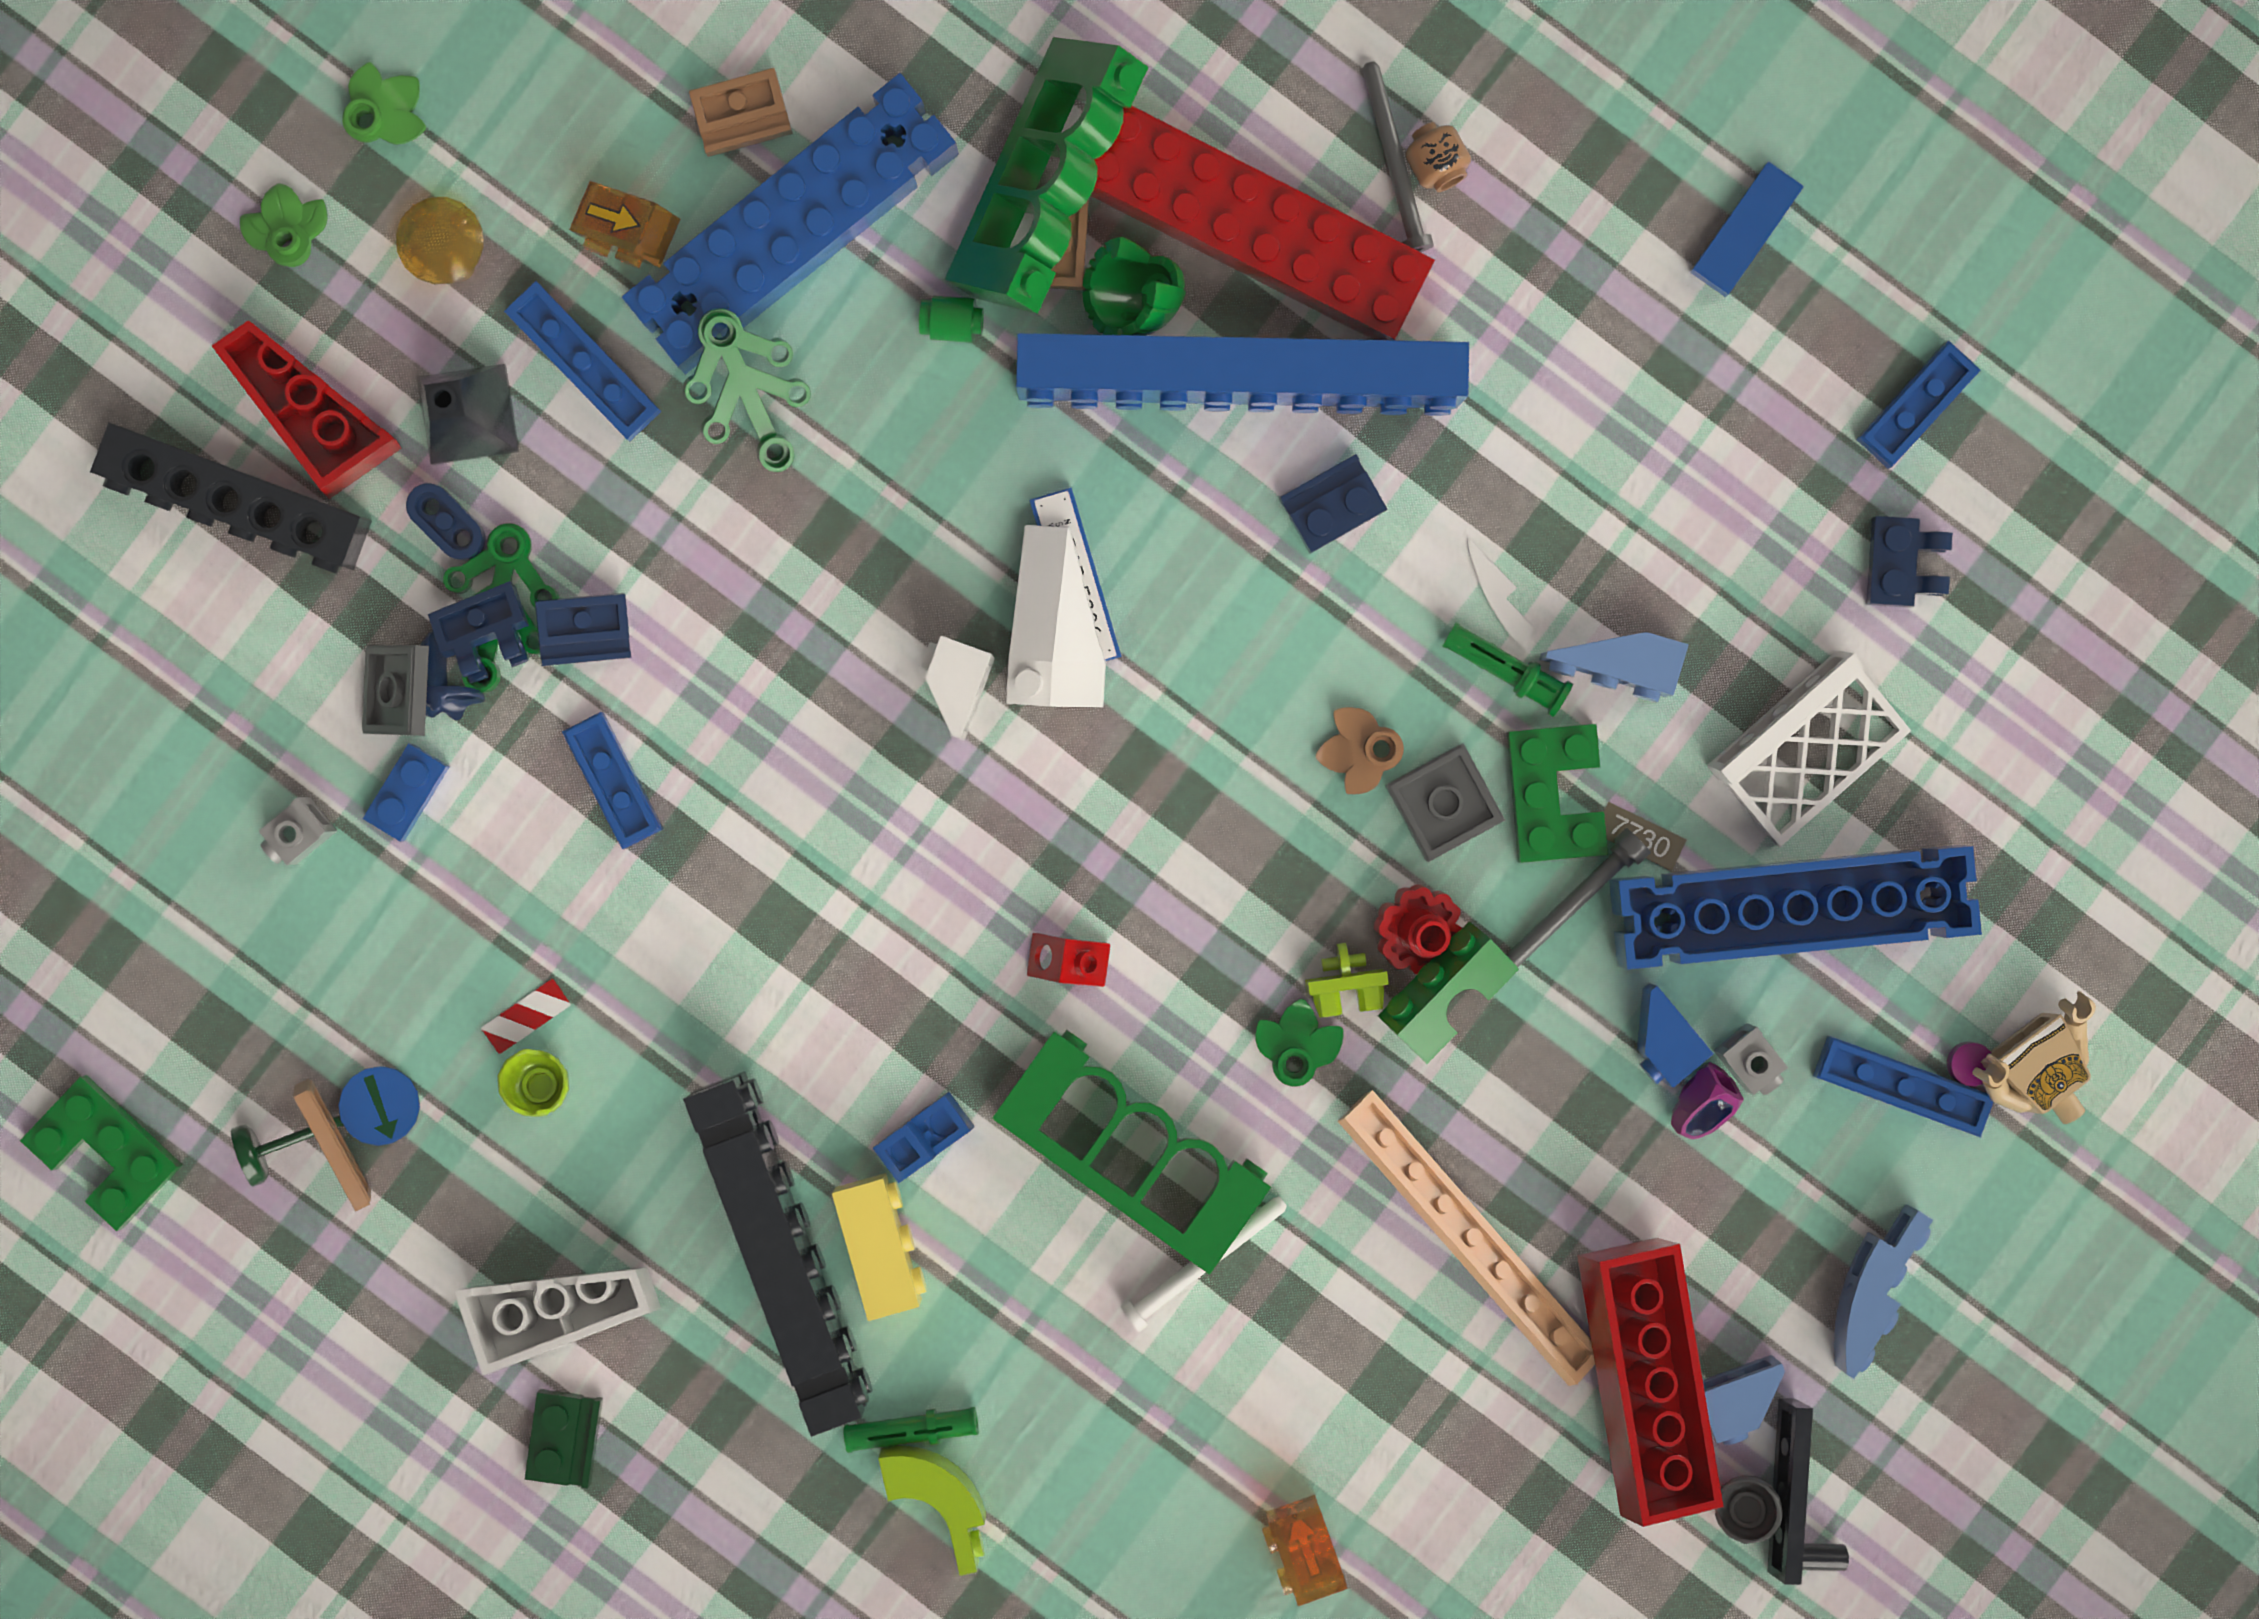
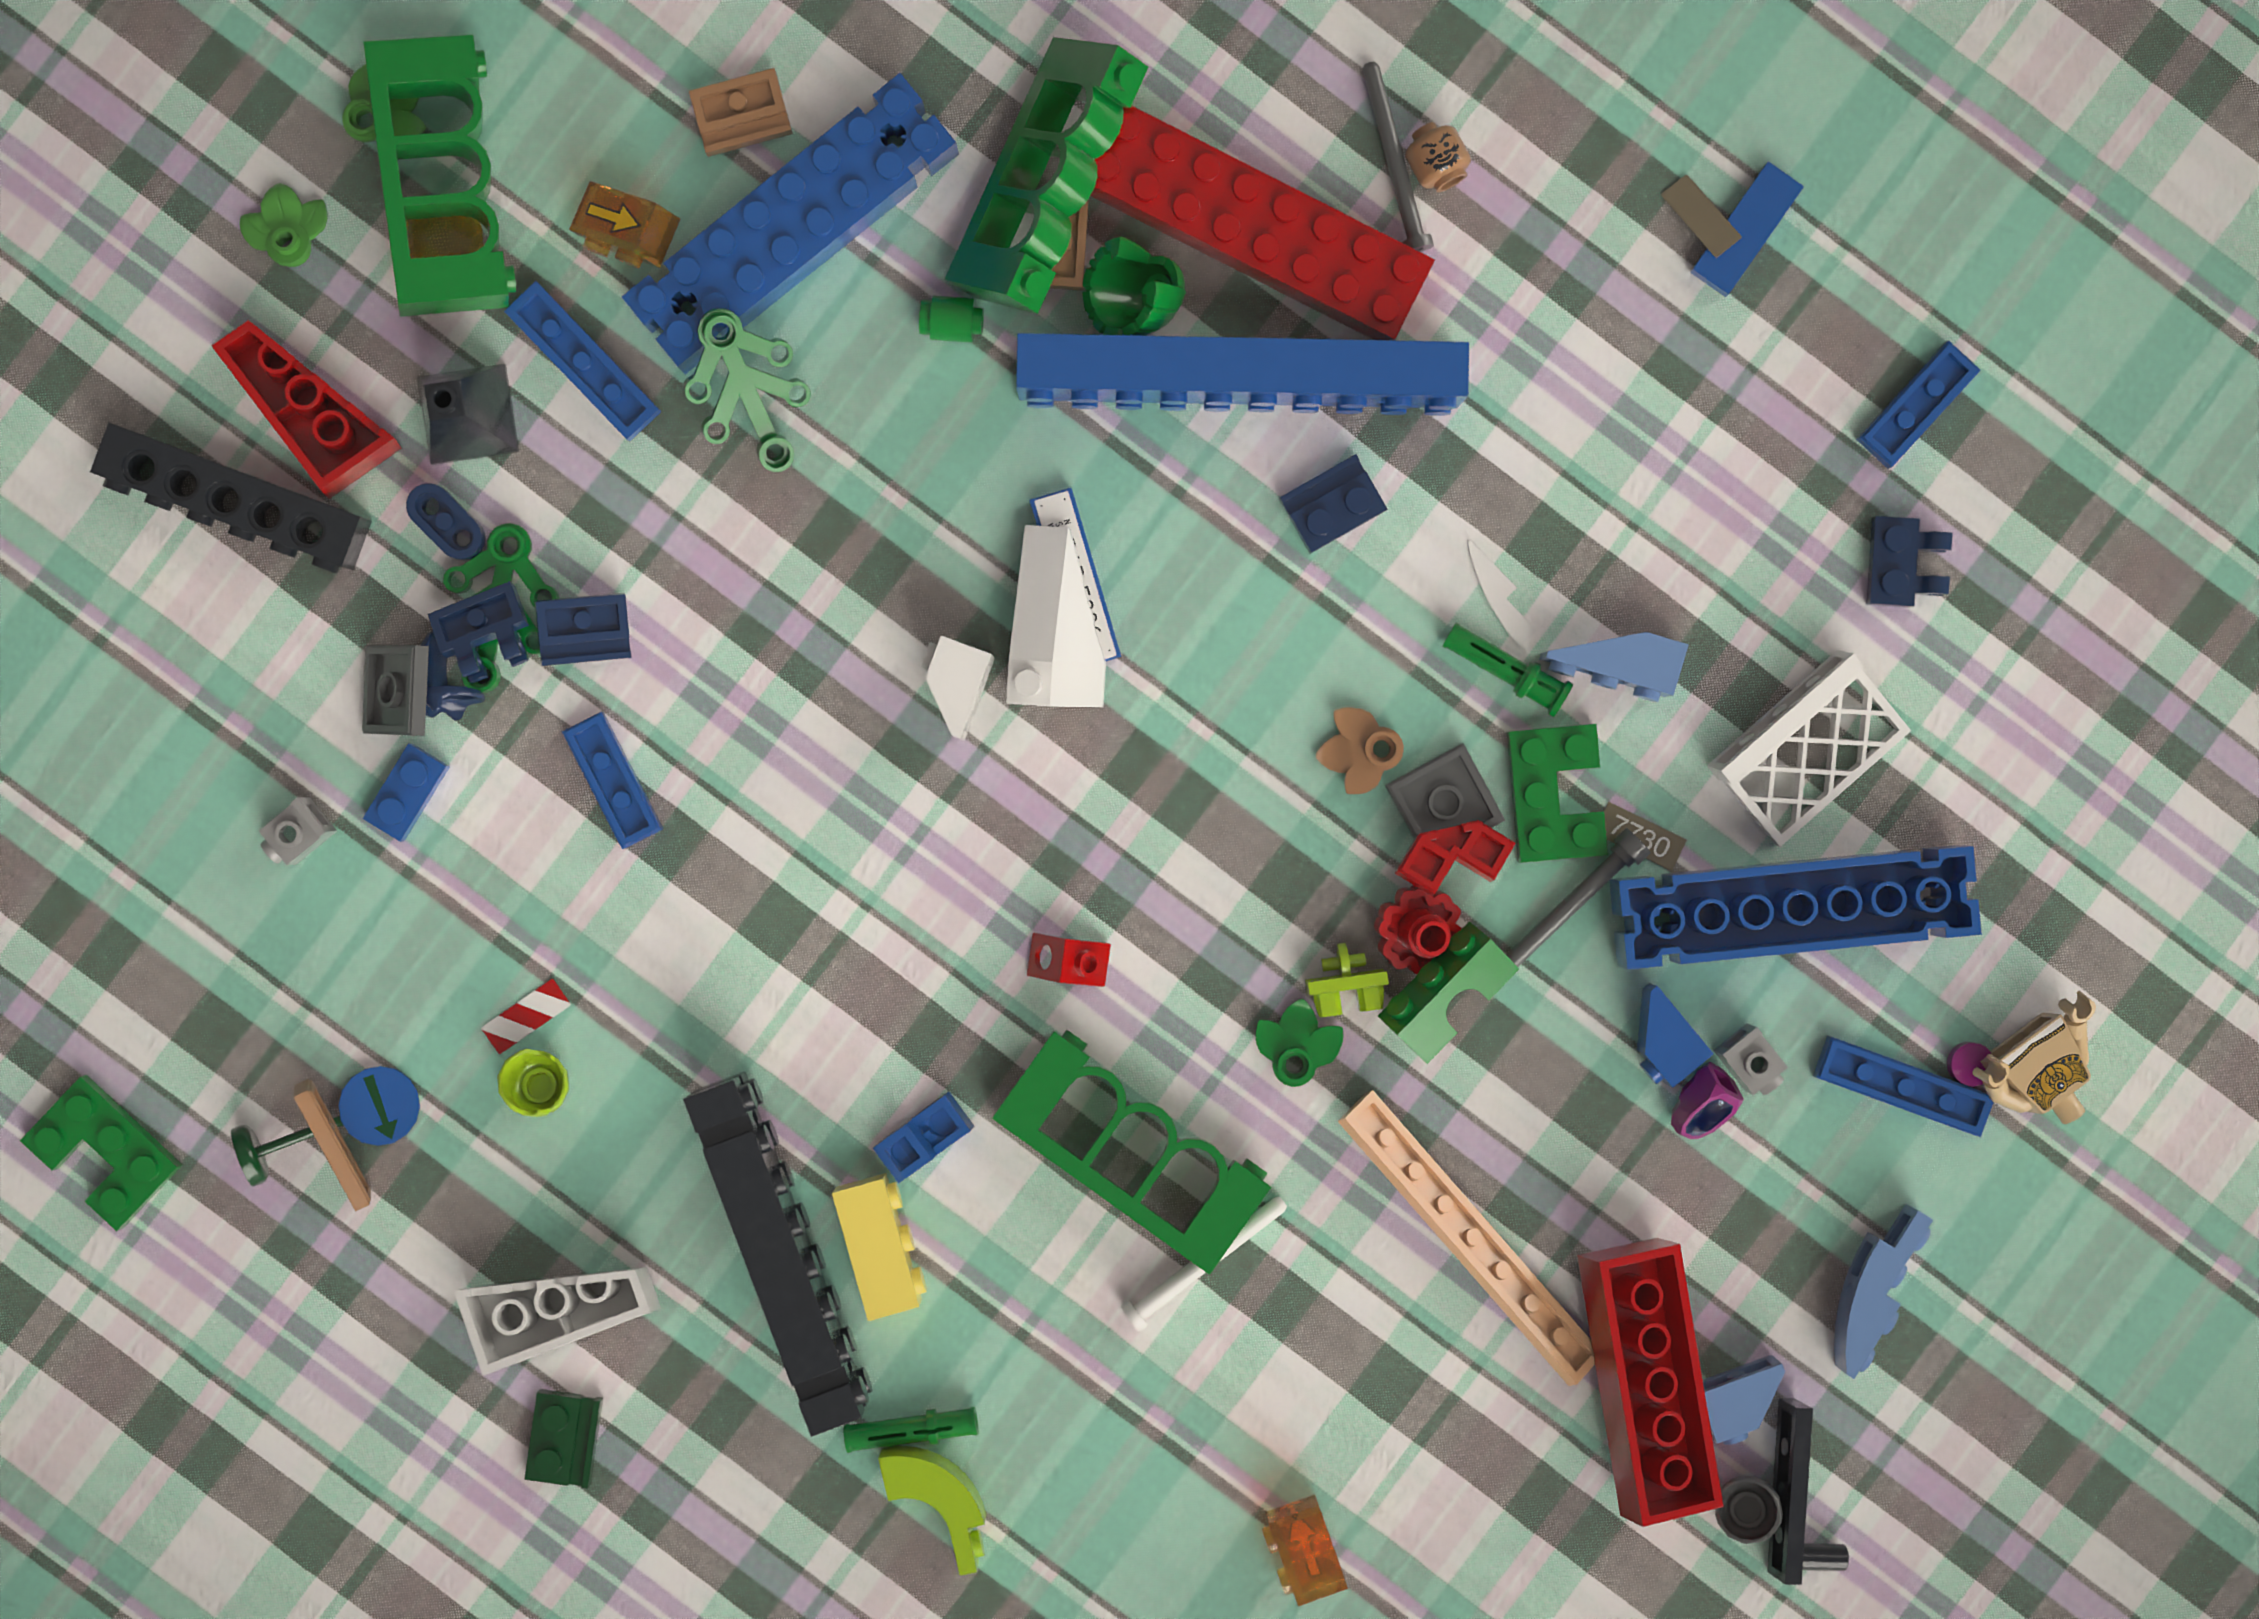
none -> green fence [363,35,517,317]
none -> red tile [1394,820,1516,896]
none -> dark tan sticker [1661,175,1742,258]

